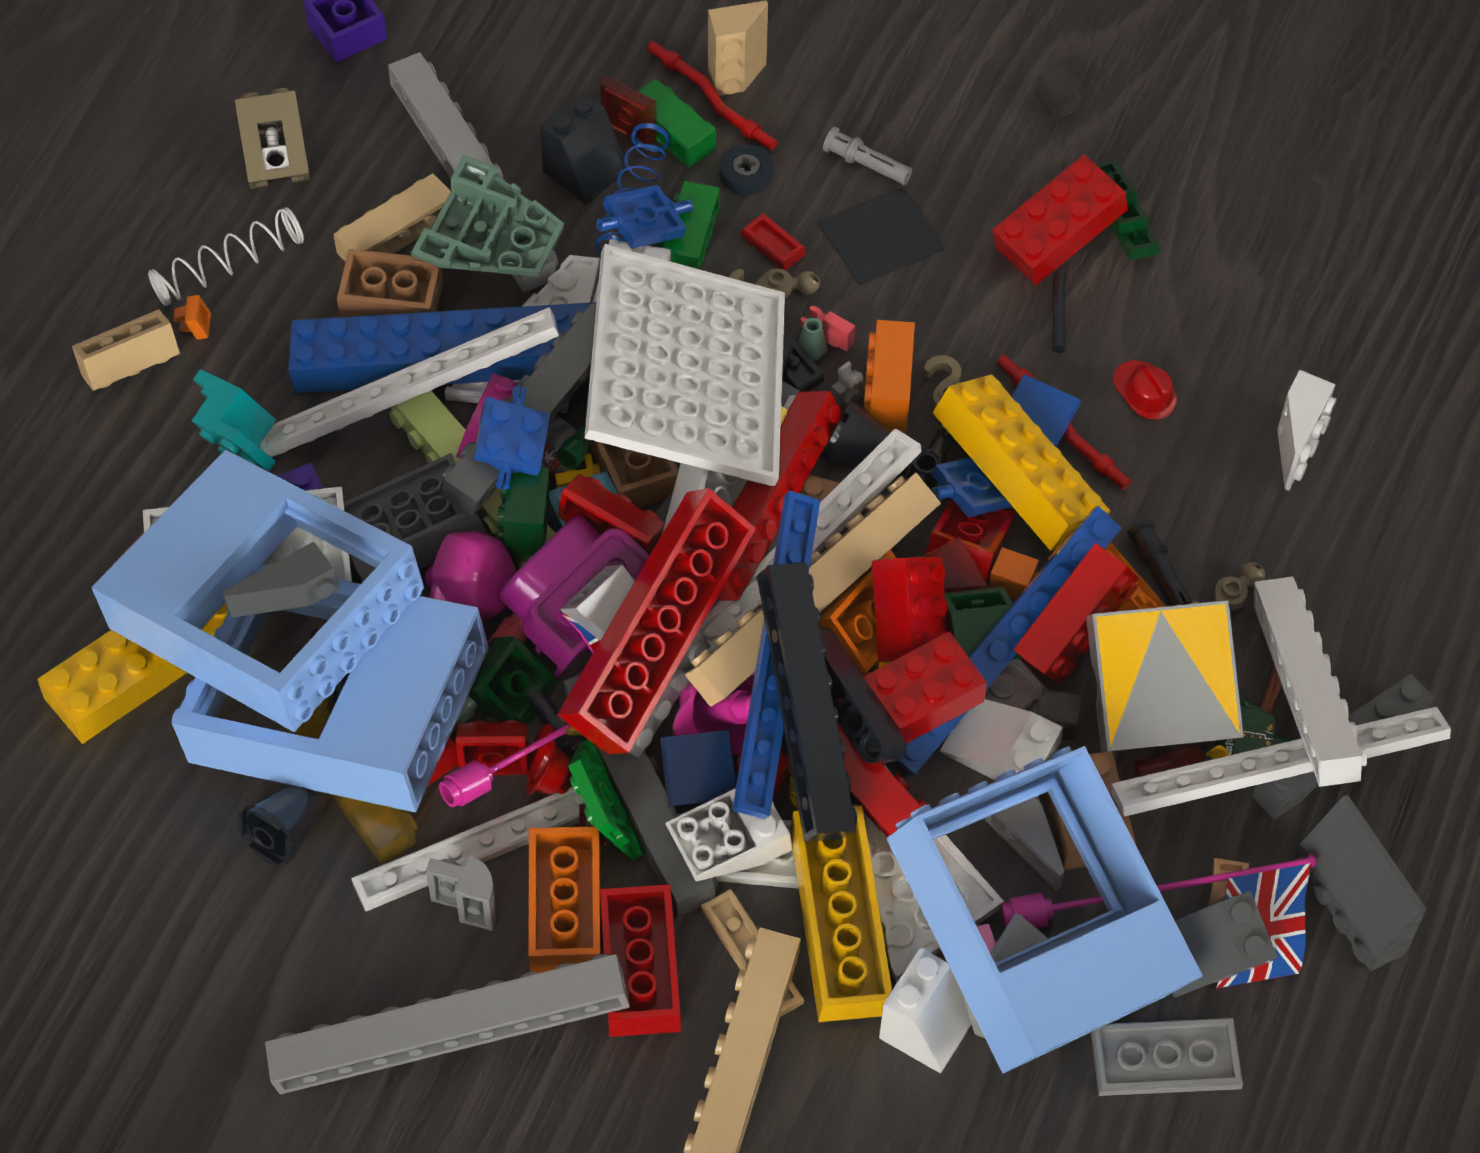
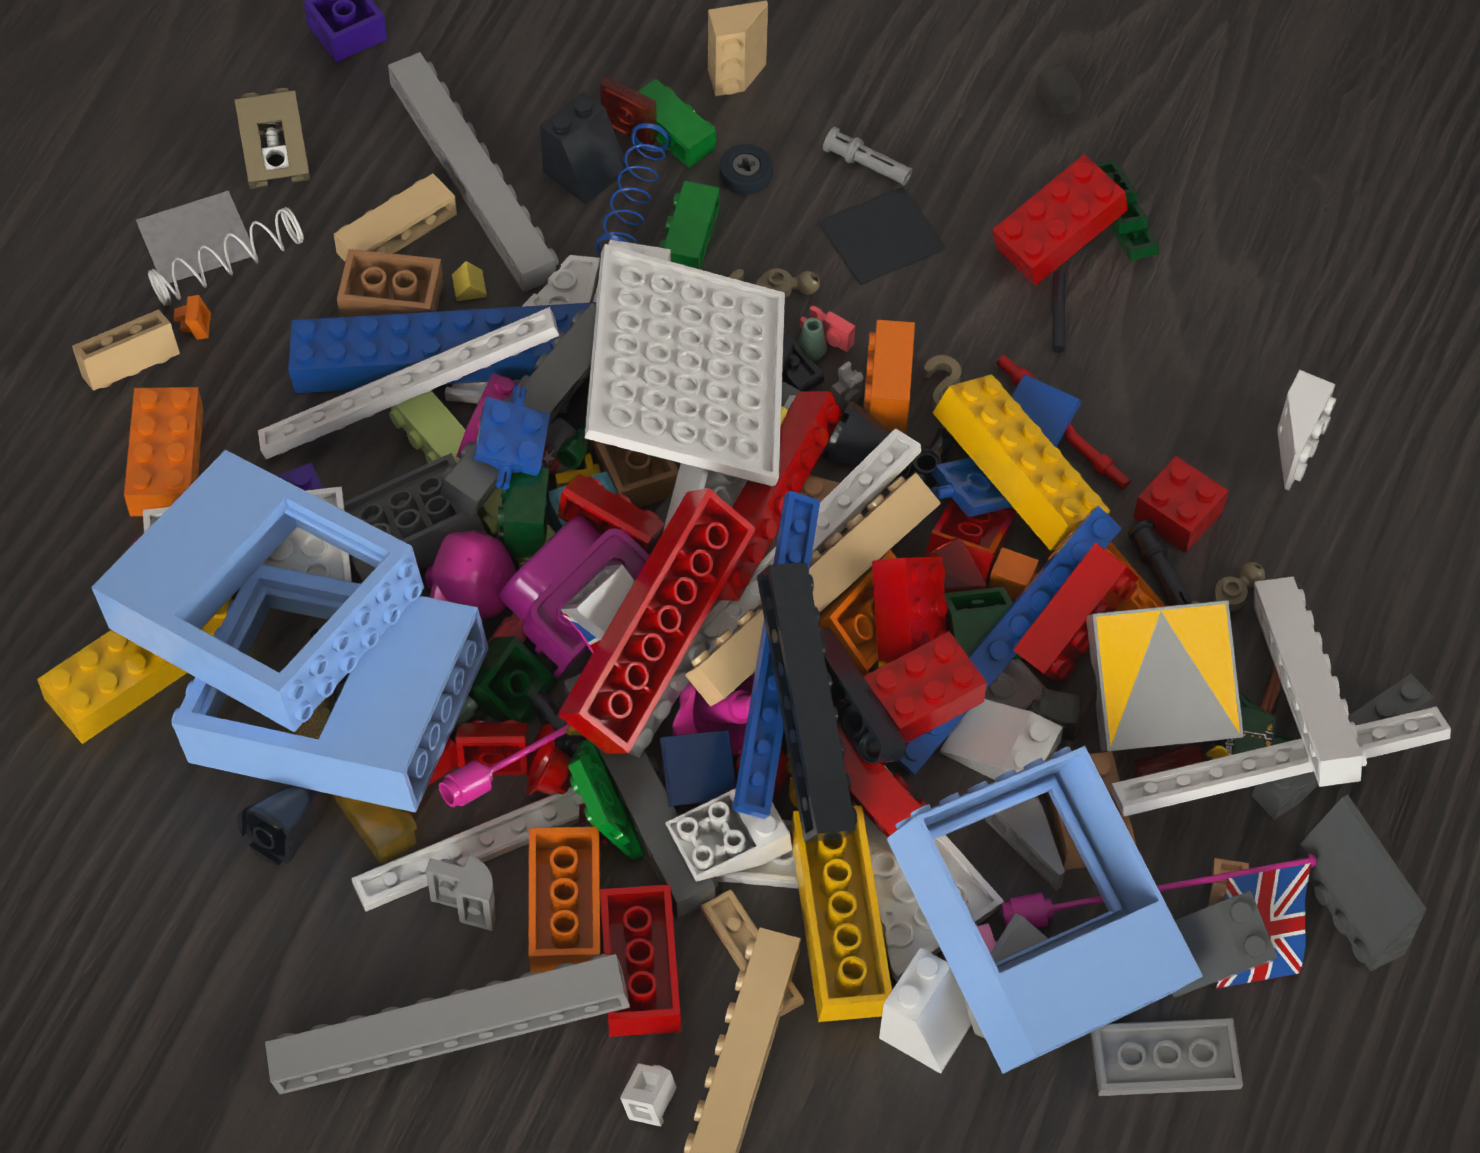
teal bracket [192,369,276,472] -> none
dark grey slope [222,542,340,617] -> none
sand green wedge [411,154,564,277] -> none
blue plate [596,185,693,249] -> none
red bar [647,41,778,151] -> none
red tile [741,213,806,270] -> none
red piece [1113,360,1177,420] -> none
none -> orange brick [124,387,203,516]
none -> flat silver sticker [136,191,253,285]
none -> light yellow slope [452,261,487,301]
none -> white brick [620,1063,677,1127]
none -> red brick [1133,456,1229,553]

